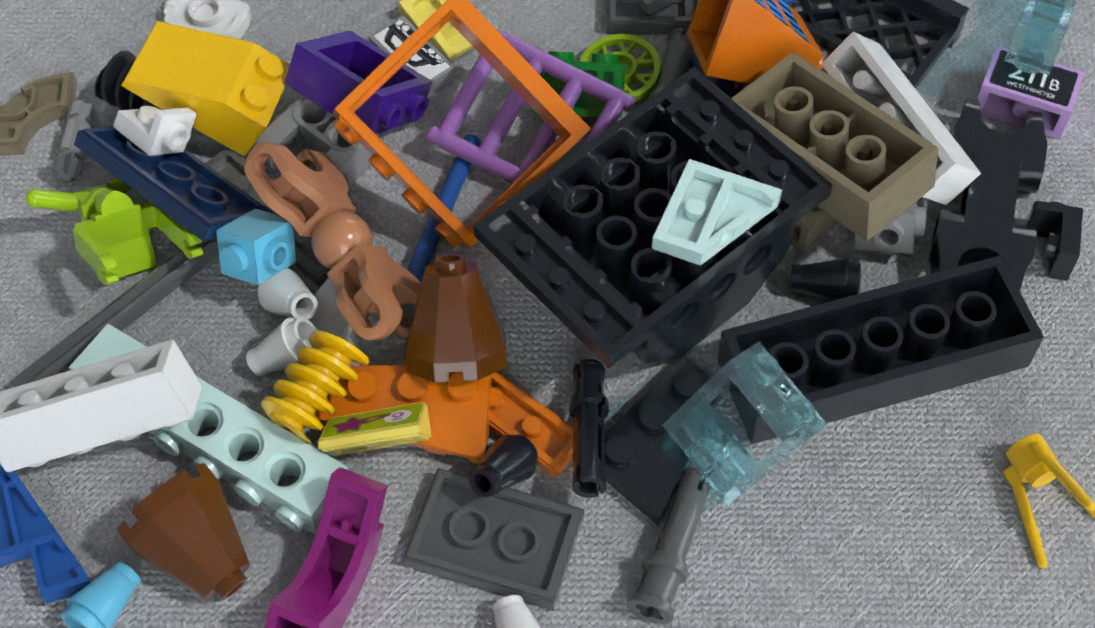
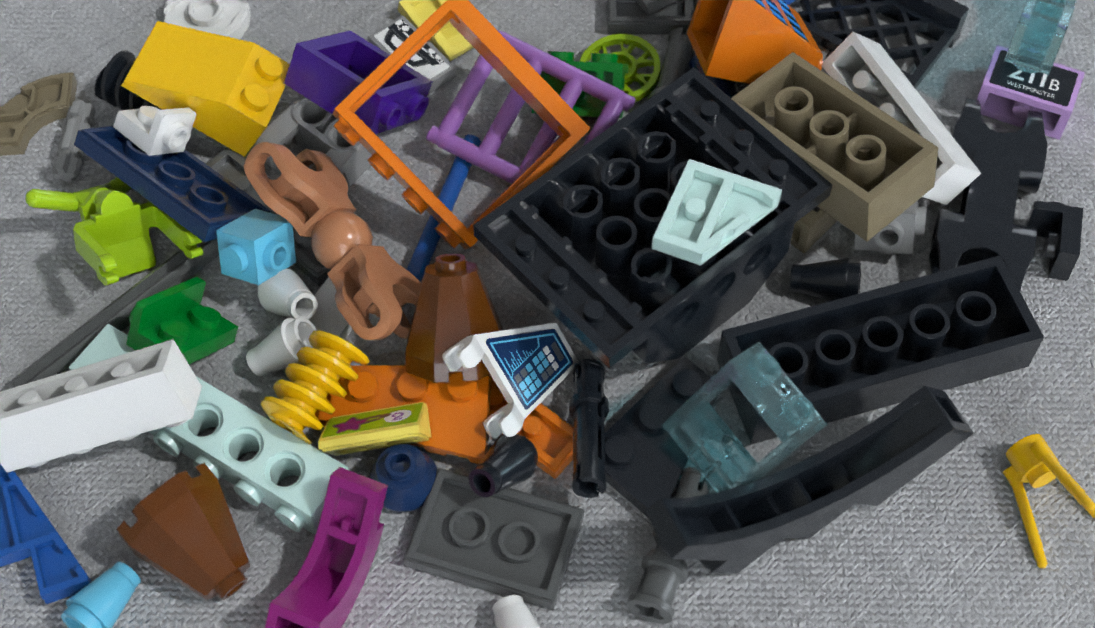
none -> green bracket [126,277,239,365]
none -> dark blue cone [369,444,437,512]
none -> flag [442,323,579,440]
none -> black arch [644,386,974,573]

